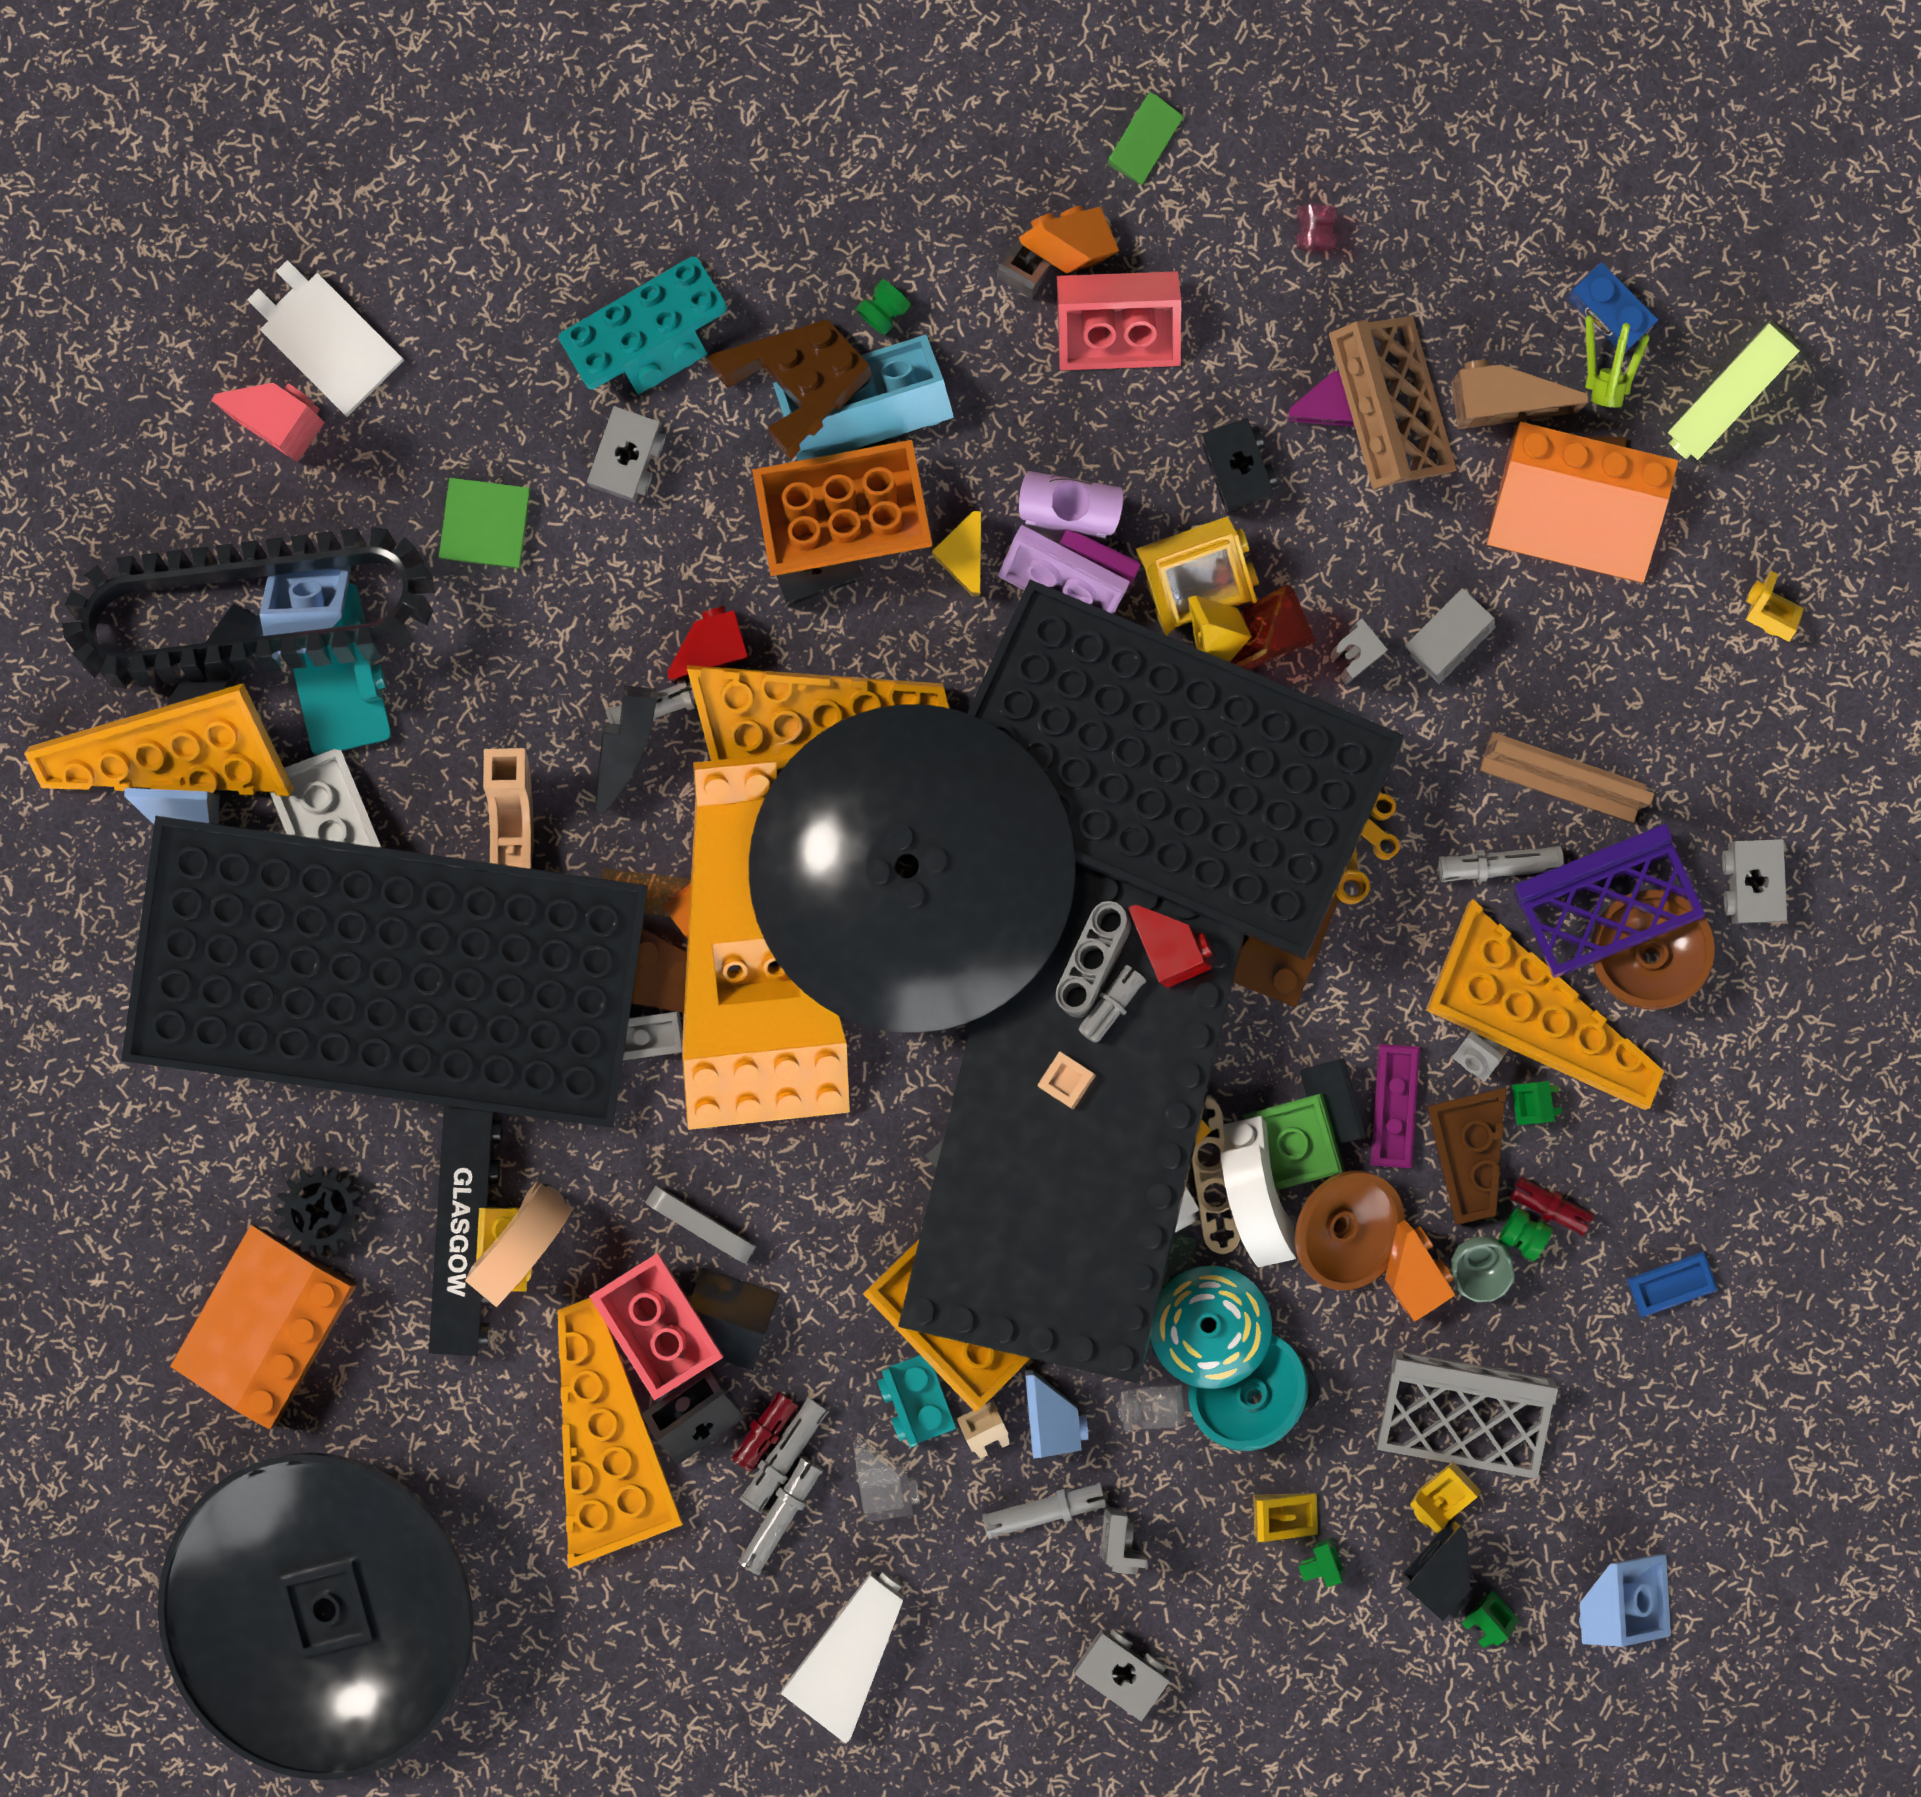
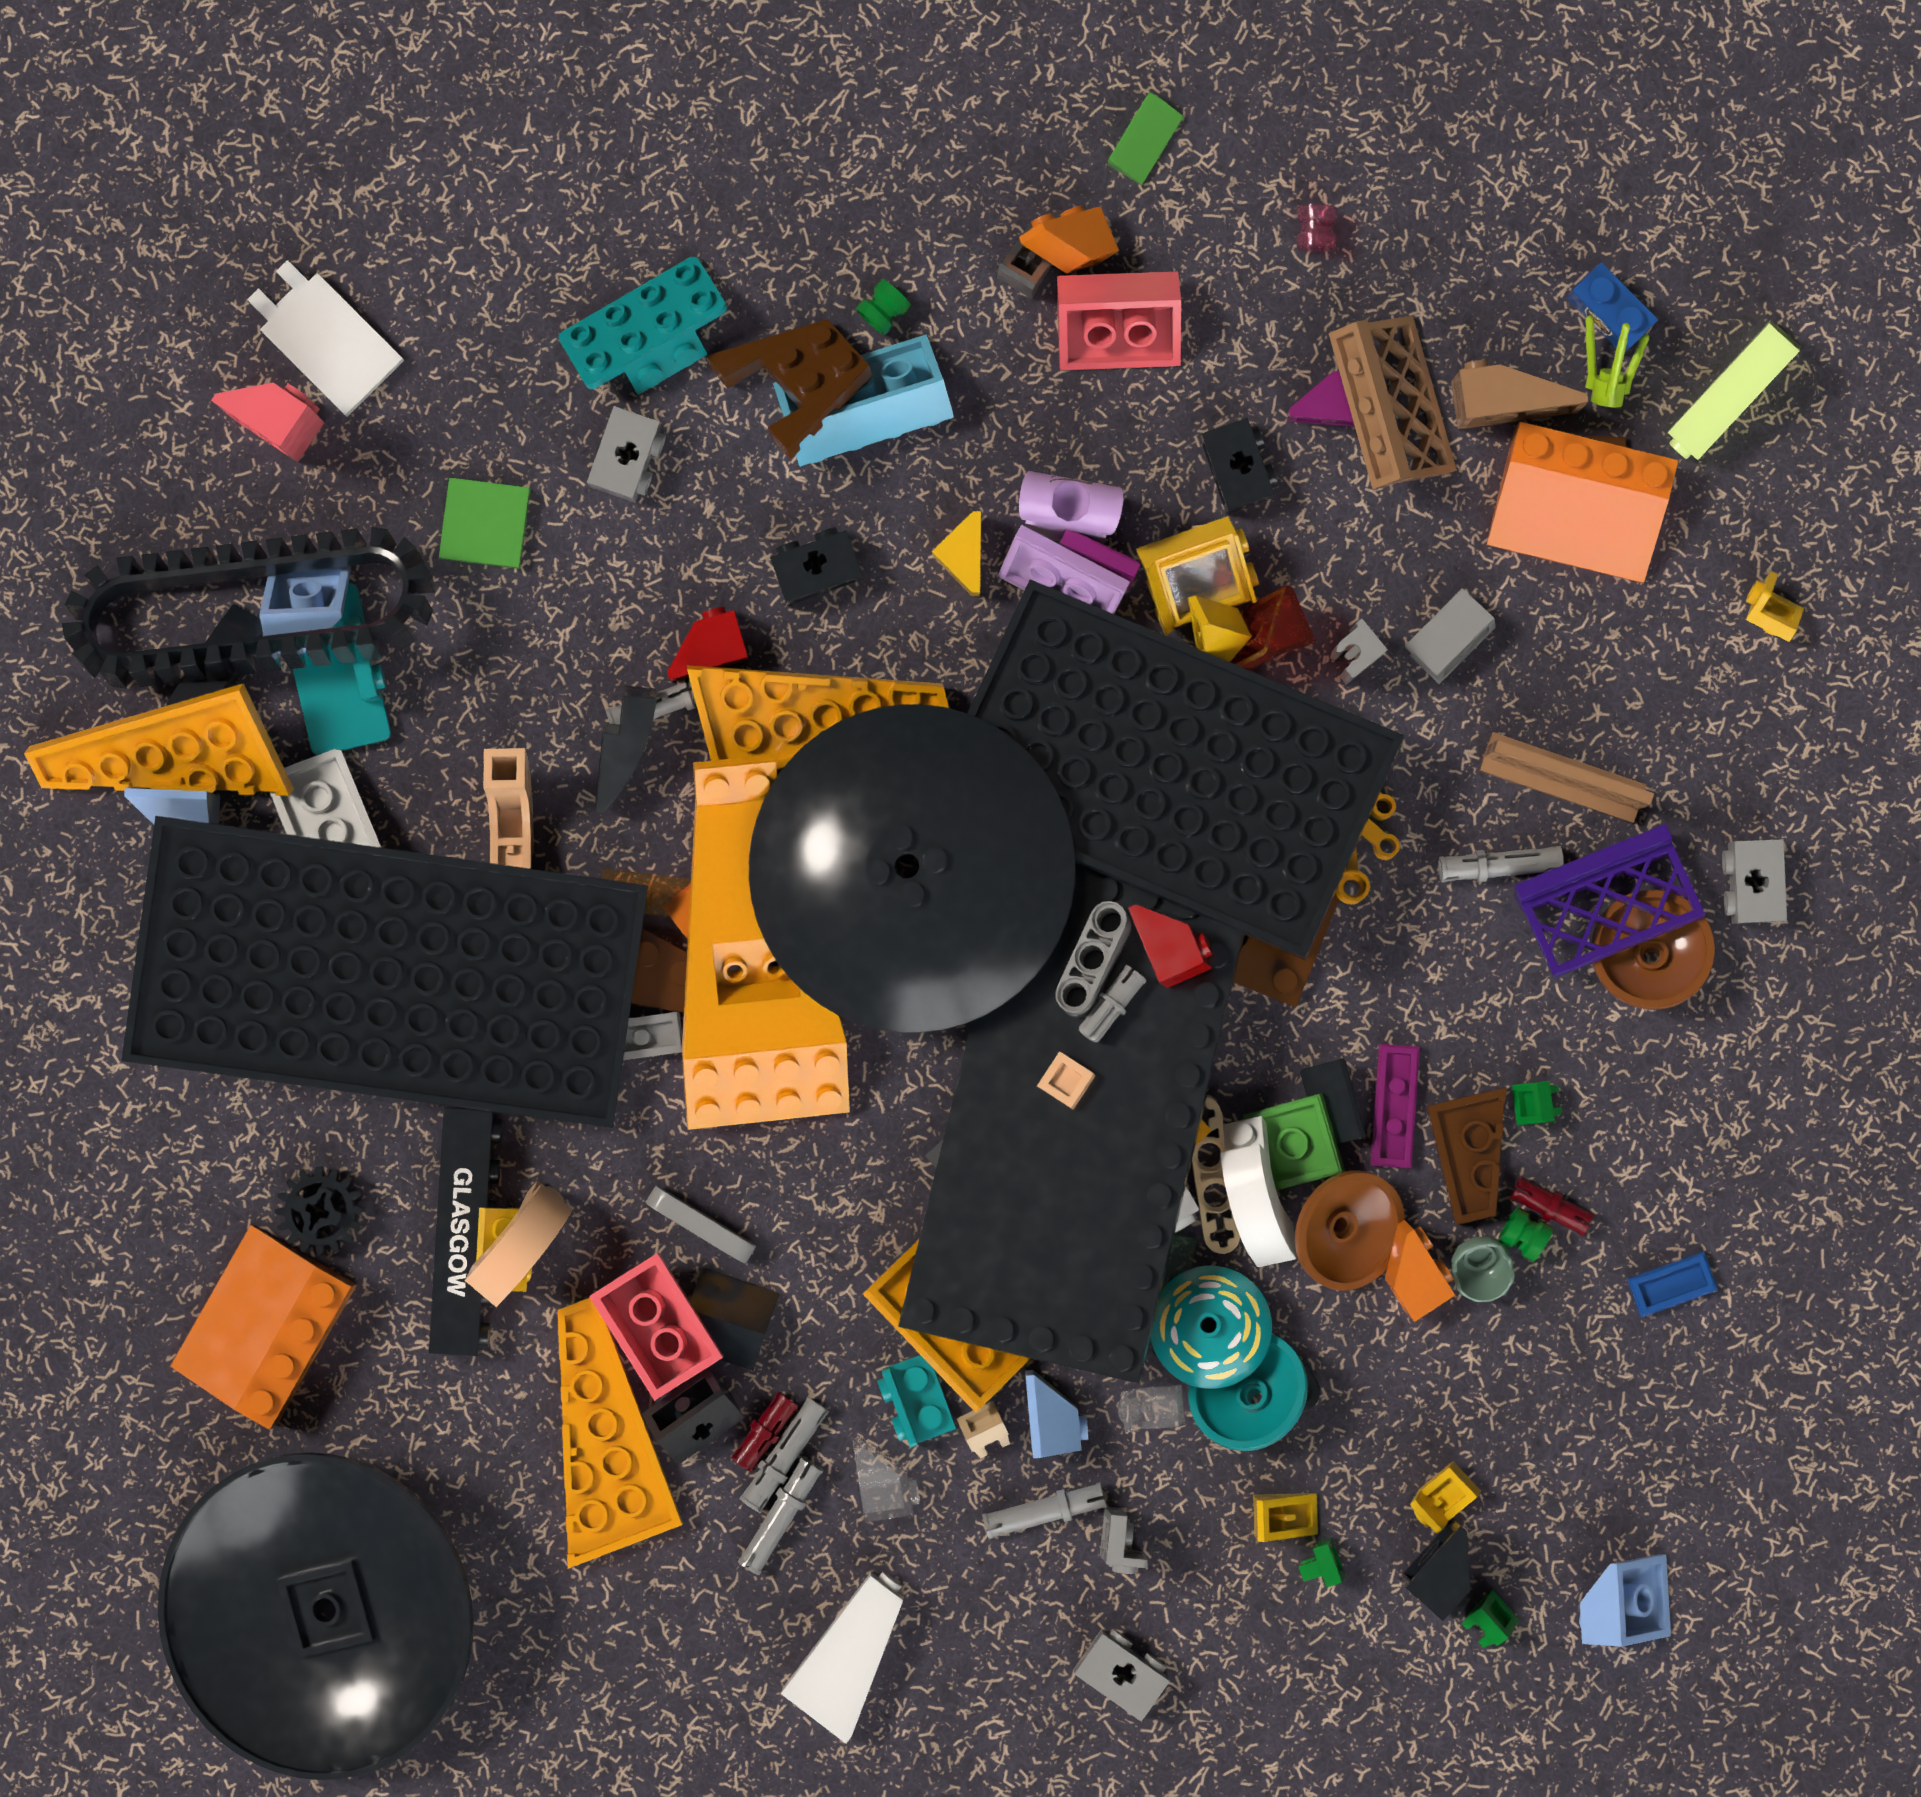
orange slope [752,440,932,576] -> none
light grey fence [1377,1350,1558,1479] -> none
light orange wing [1426,899,1664,1110] -> none
light grey bracket [1452,1031,1509,1082] -> none

